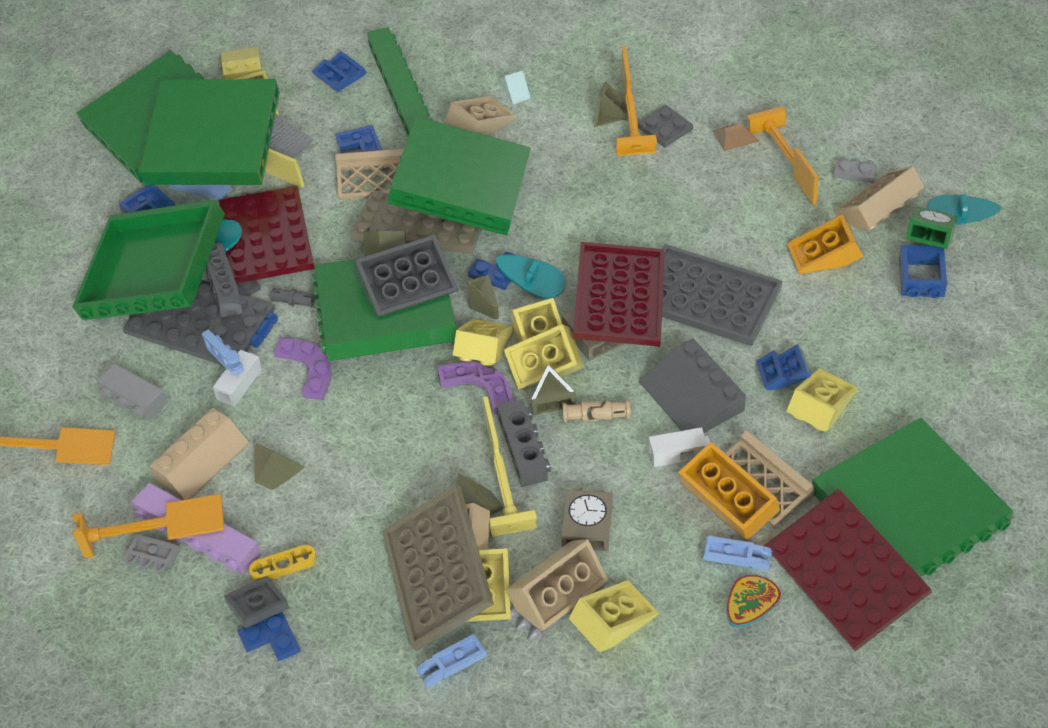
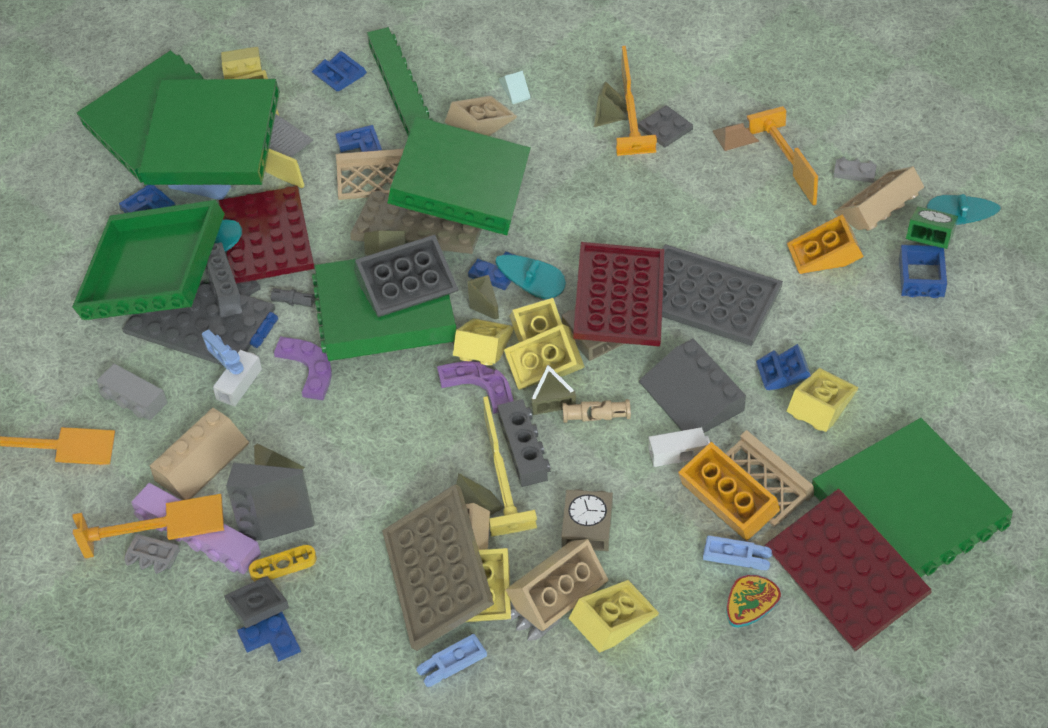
none -> dark grey slope [226,463,315,541]

